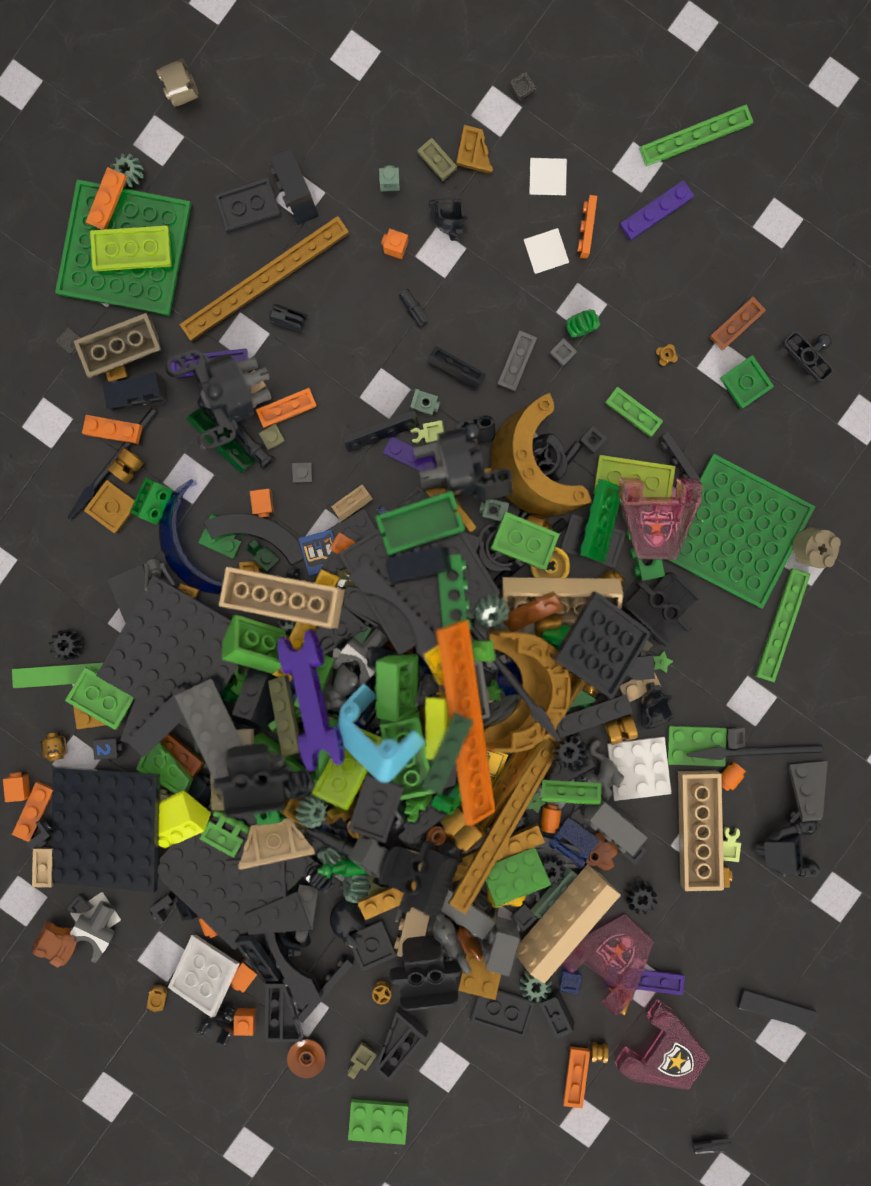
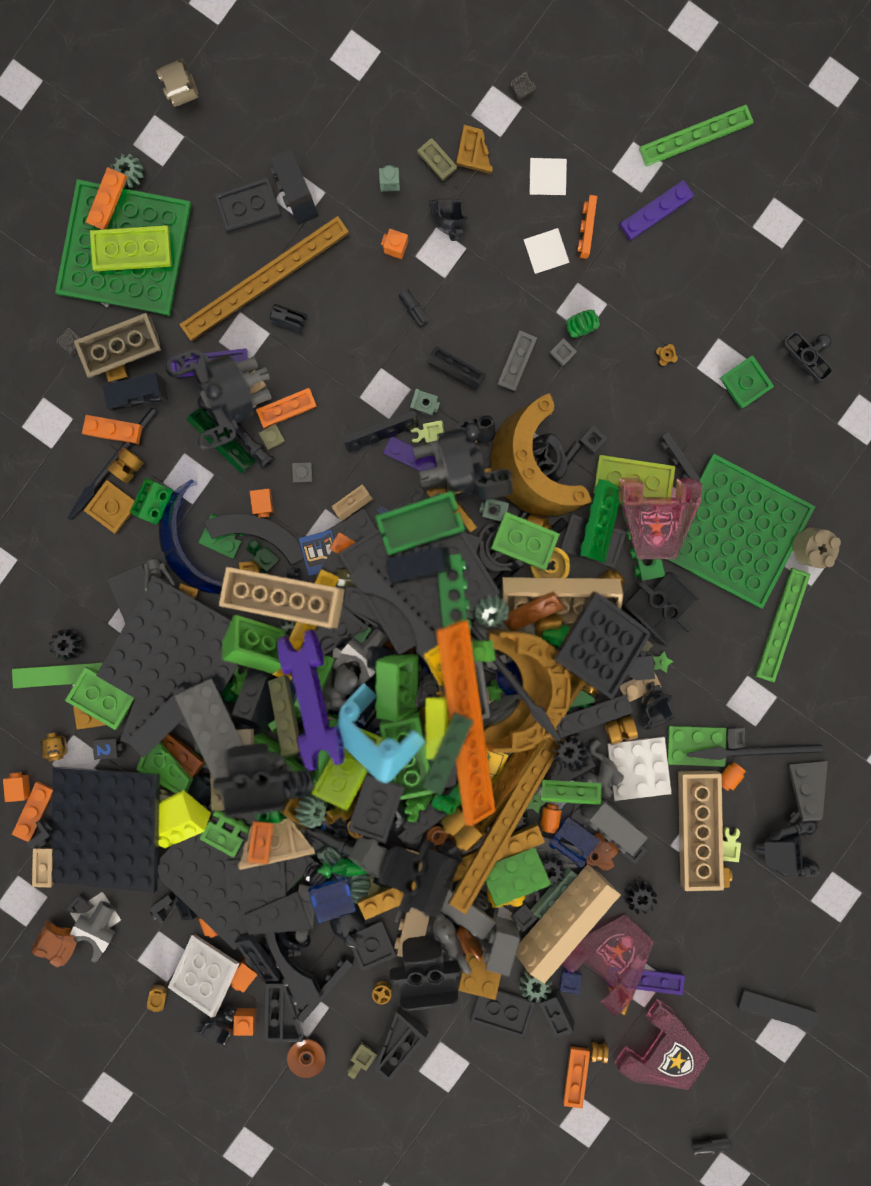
bright green plate [348,1099,408,1145] -> none
bright green plate [605,387,663,437] -> none
dark orange plate [710,297,766,351] -> none
none -> orange plate [247,822,274,864]
none -> clear blue slope [308,876,356,923]

